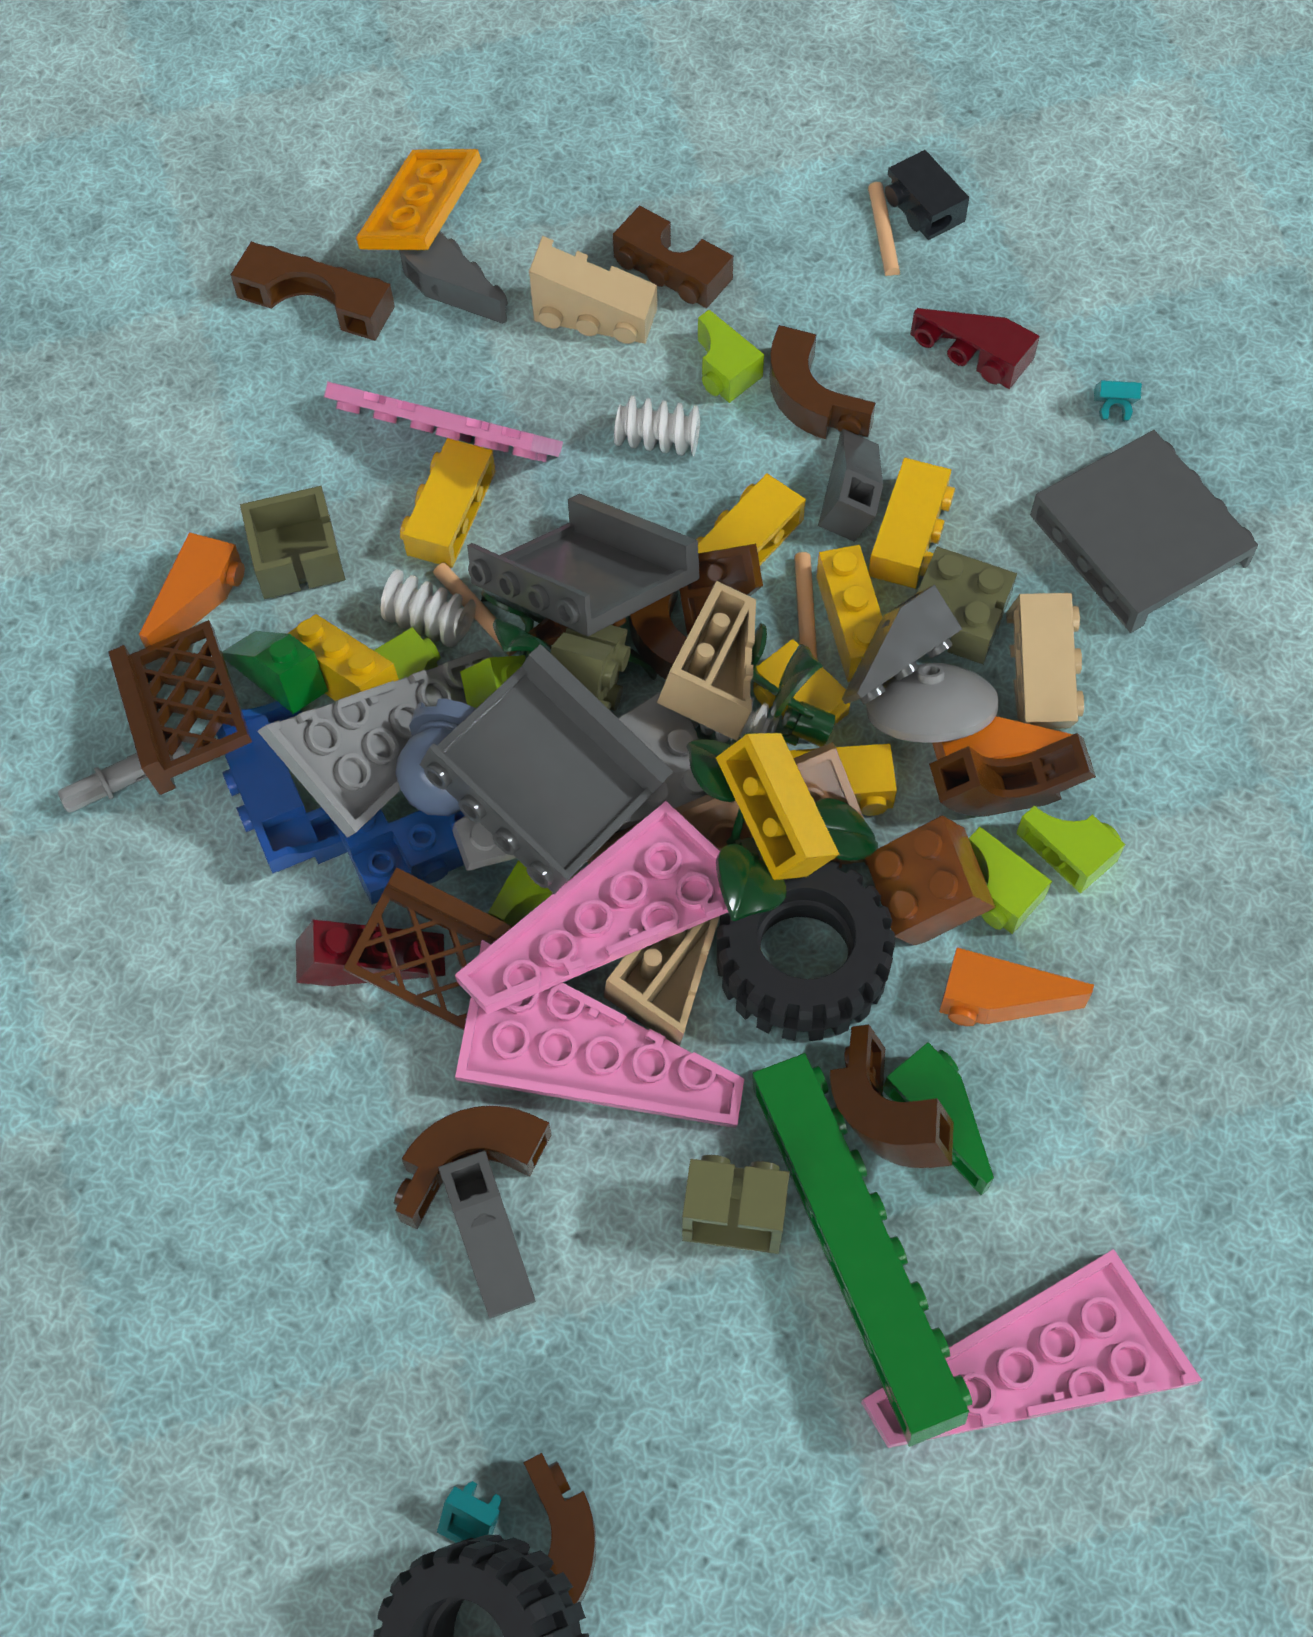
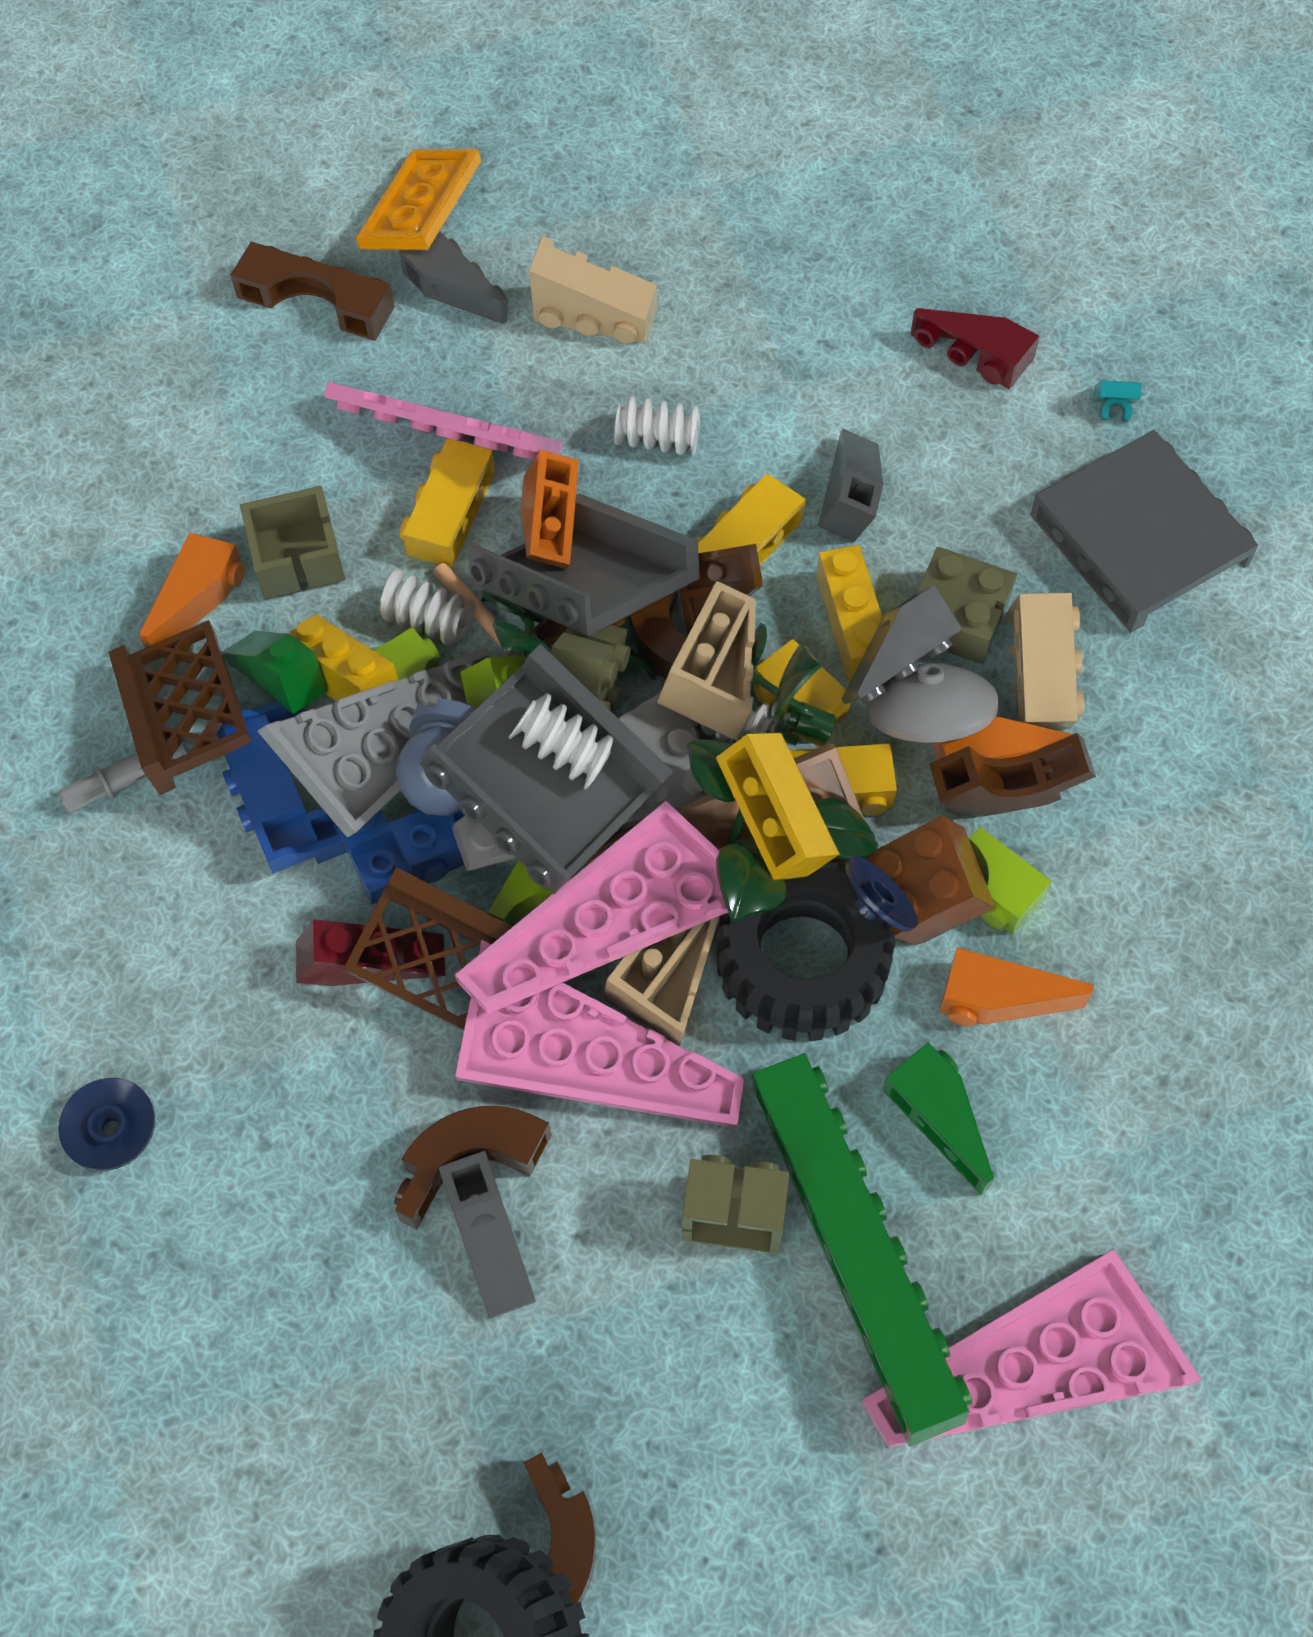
teal tile [437,1481,501,1543] -> none
reddish brown arch [613,205,734,308] -> none
lime arch [698,310,764,403] -> none
reddish brown arch [769,325,876,439] -> none
light nougat bar [794,552,817,659] -> none
reddish brown arch [830,1024,954,1168] -> none
light nougat bar [868,182,900,276] -> none
yellow brick [868,457,956,589] -> none
black brick [885,150,970,240] -> none
lime arch [1016,805,1126,894] -> none
none -> dark blue dish [58,1078,155,1171]
none -> white piece [508,693,613,790]
none -> orange slope [520,449,579,569]
none -> dark blue dish [845,856,918,932]

